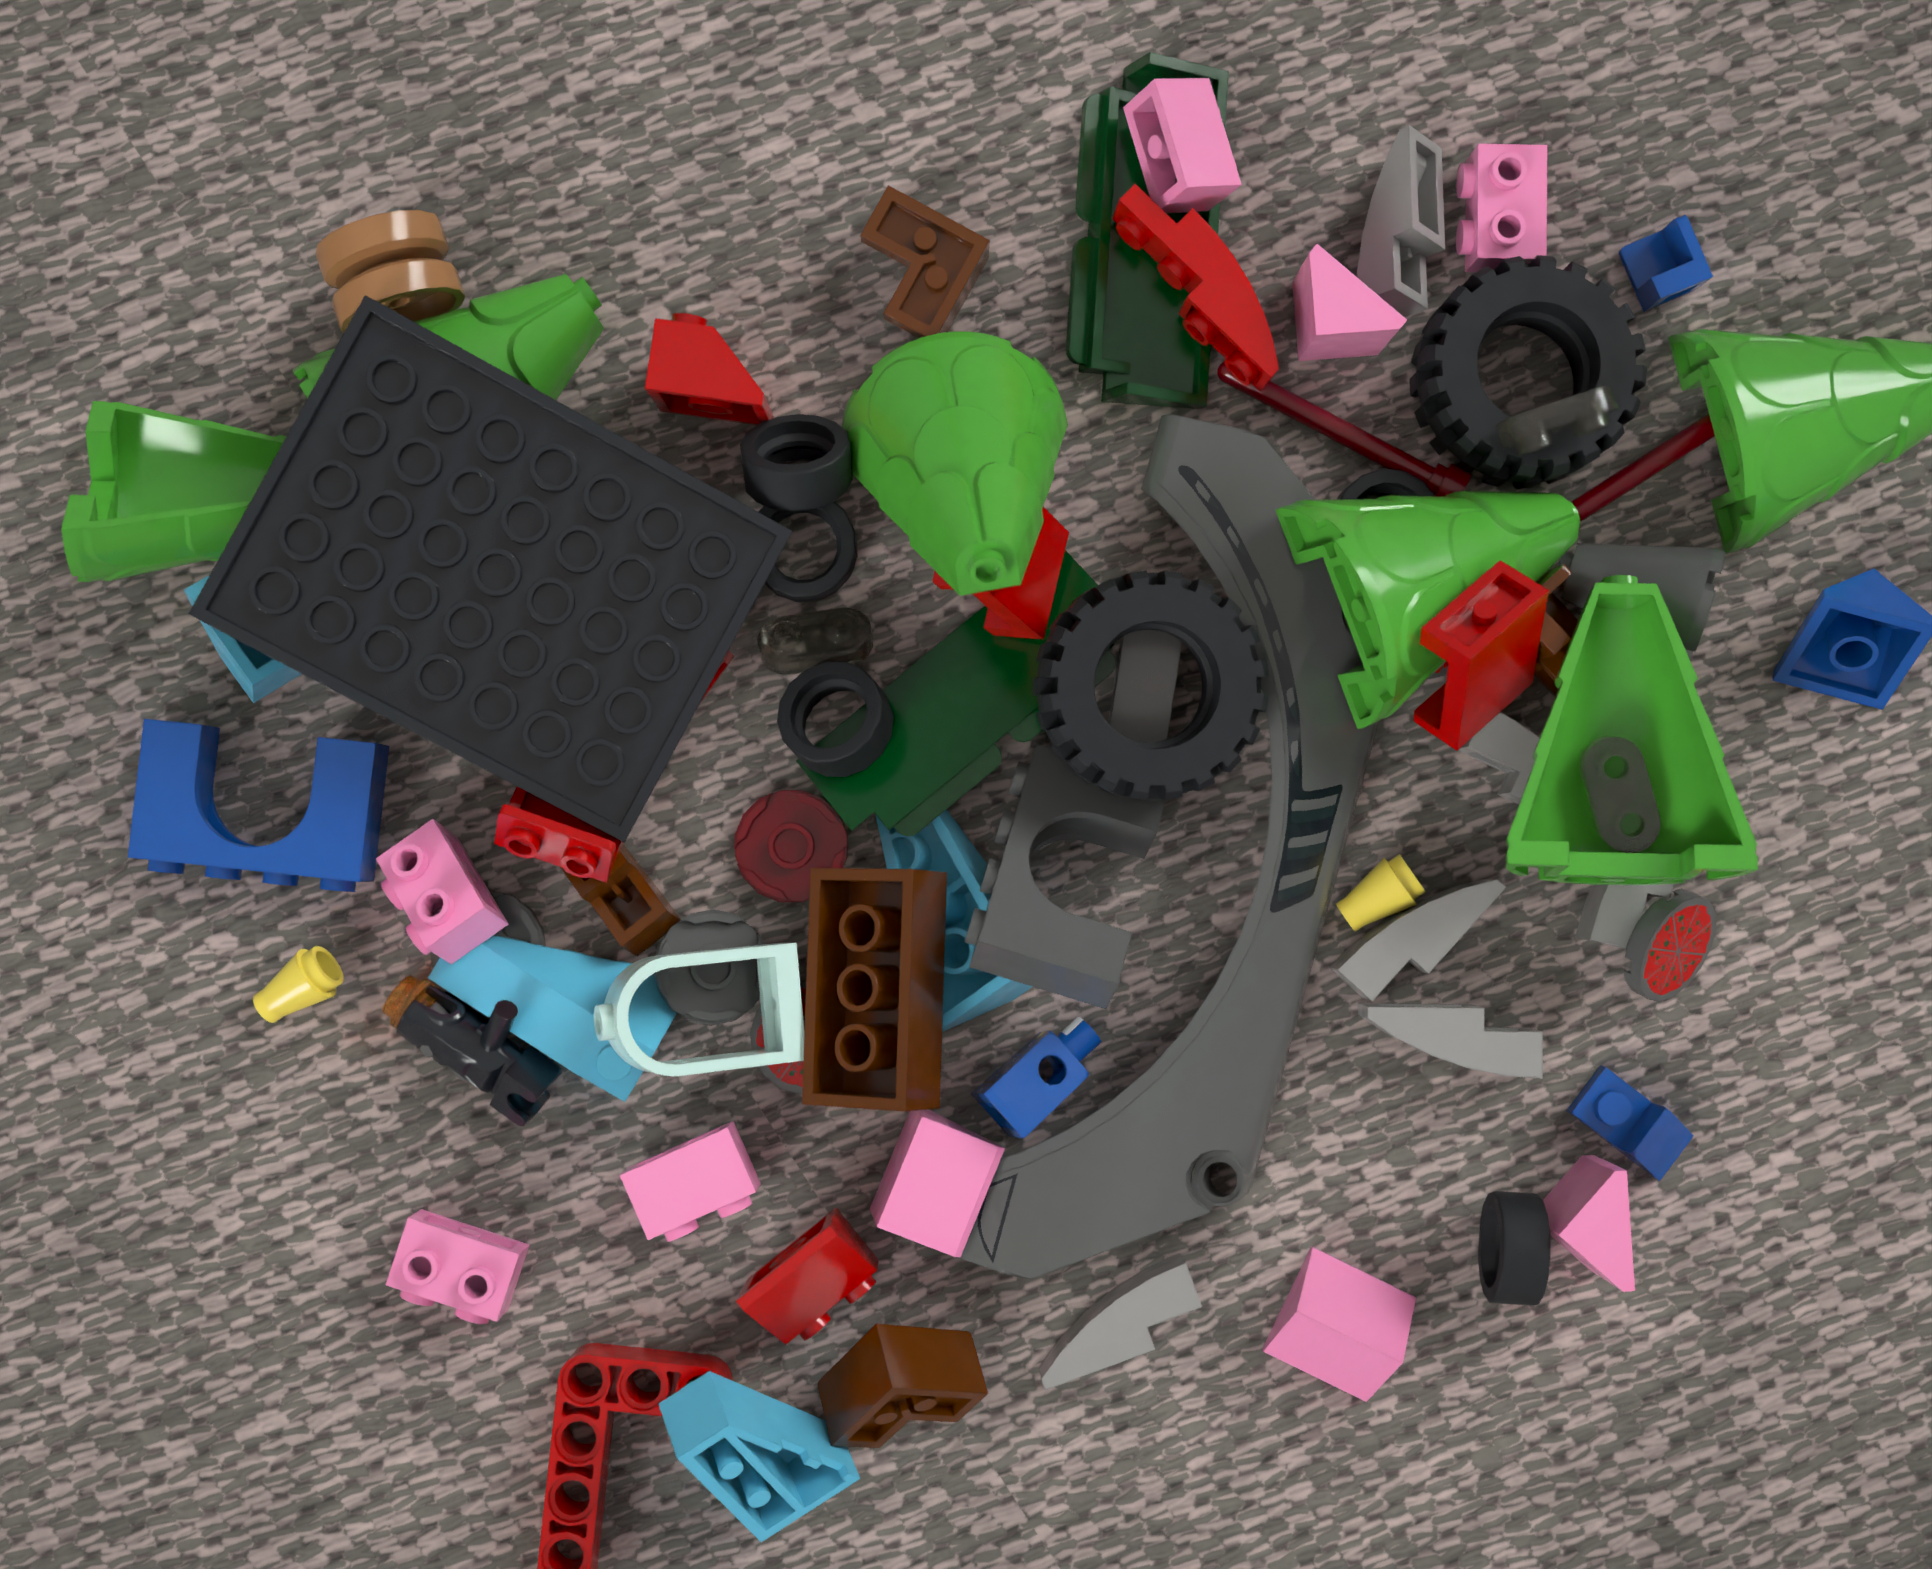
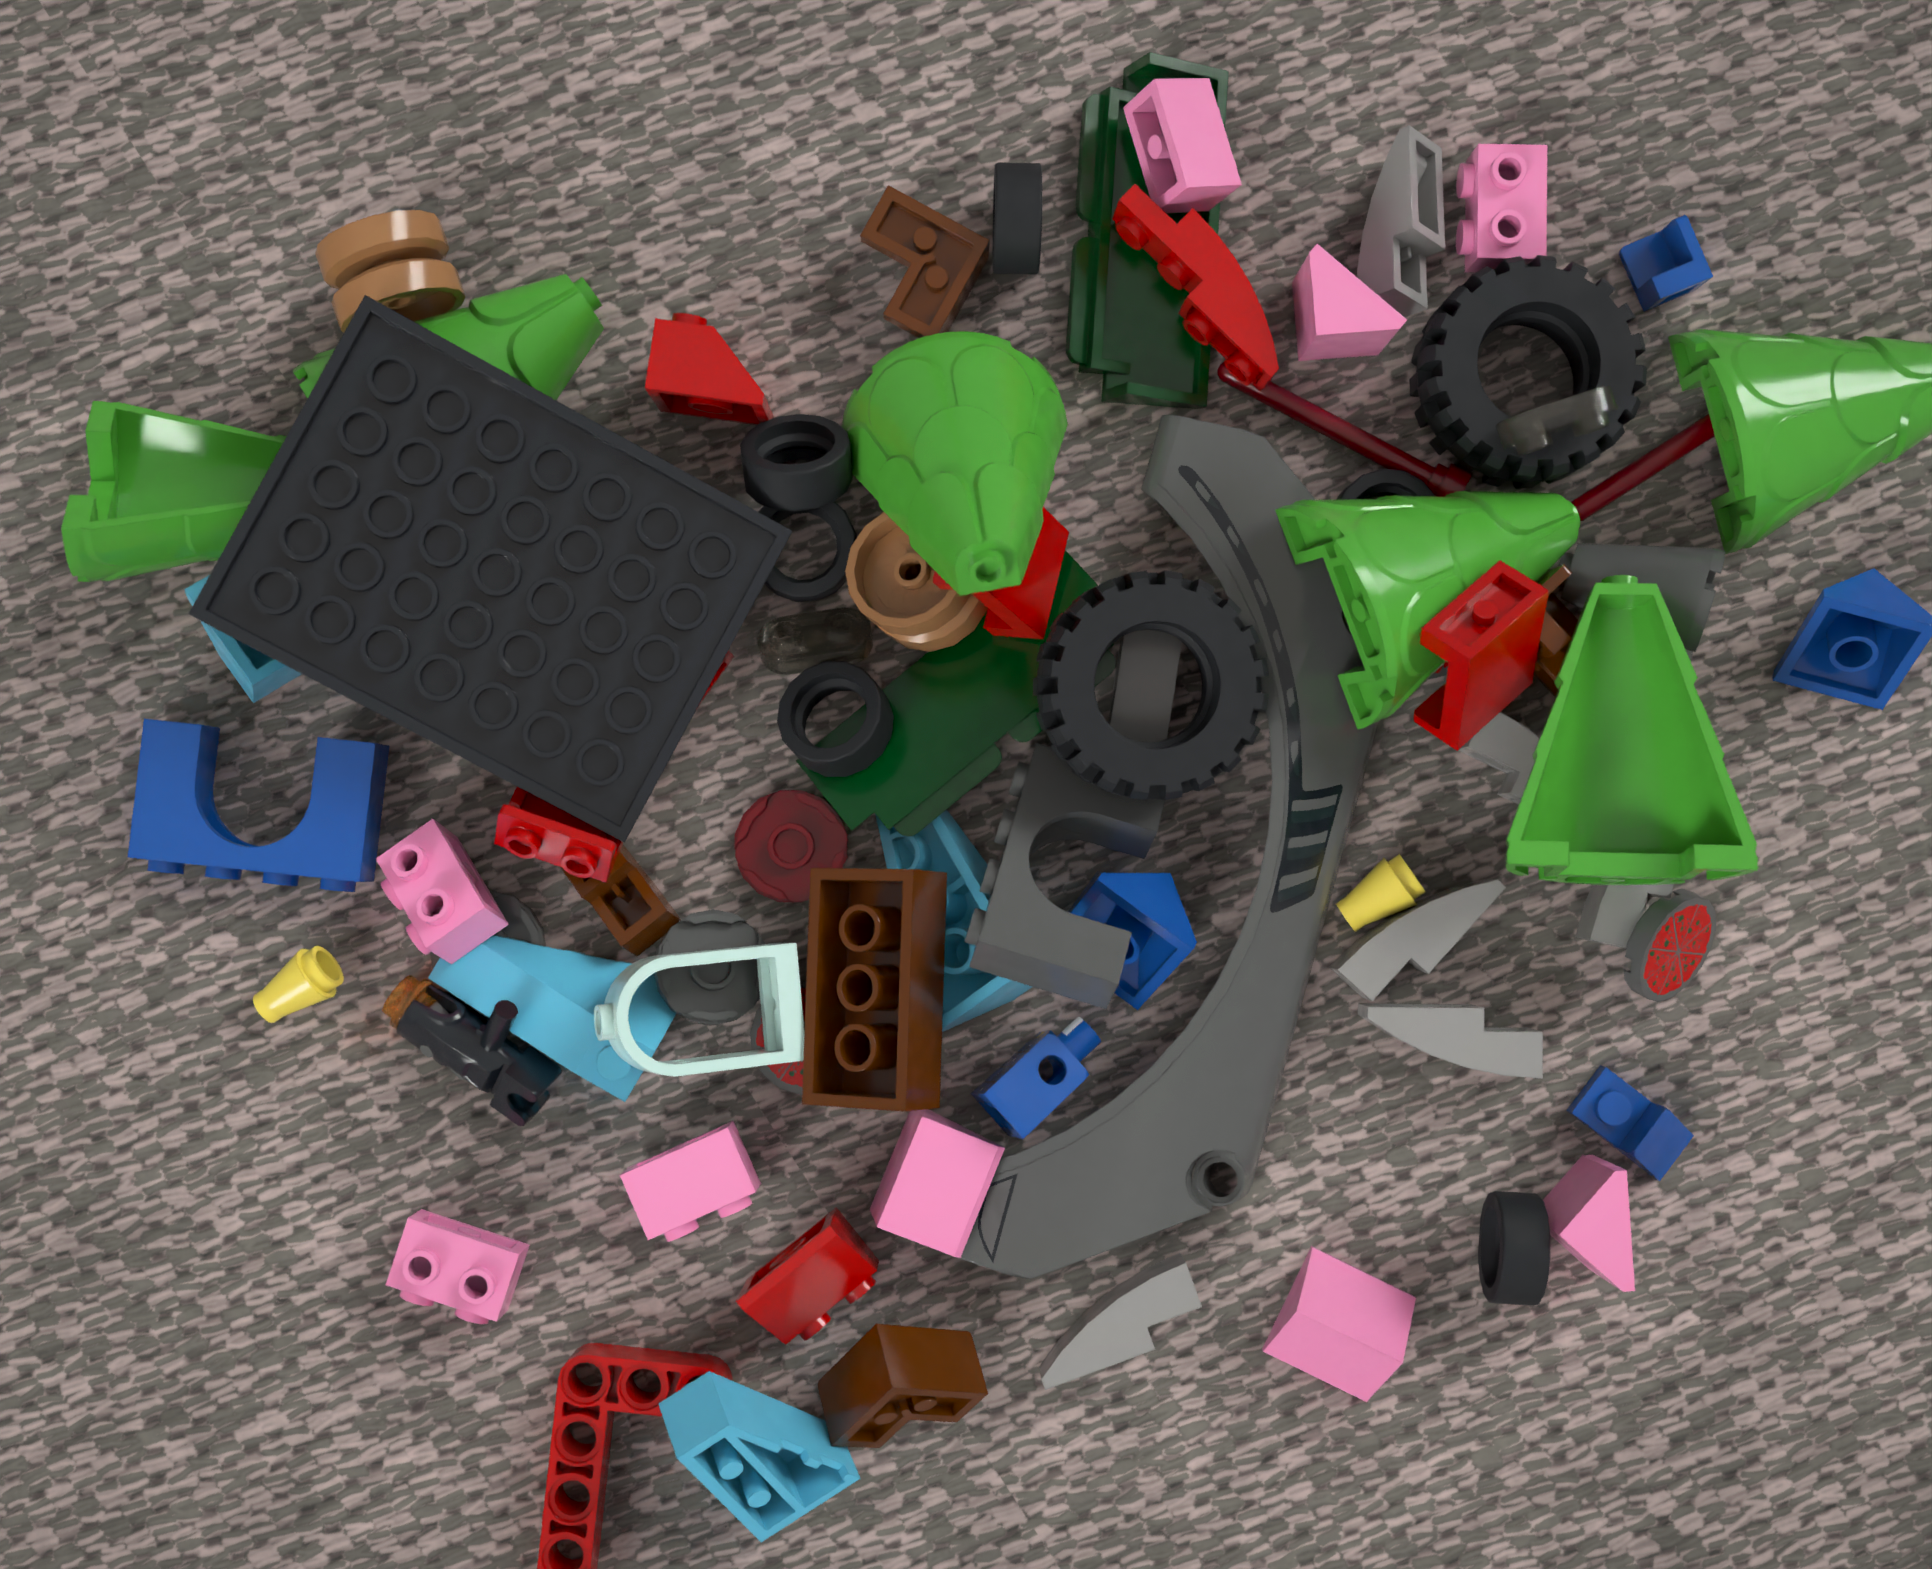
clear smoke plate [1580,736,1661,853] -> none
none -> medium nougat wheel [845,512,988,652]
none -> black tyre [992,162,1042,275]
none -> blue slope [1068,871,1197,1010]

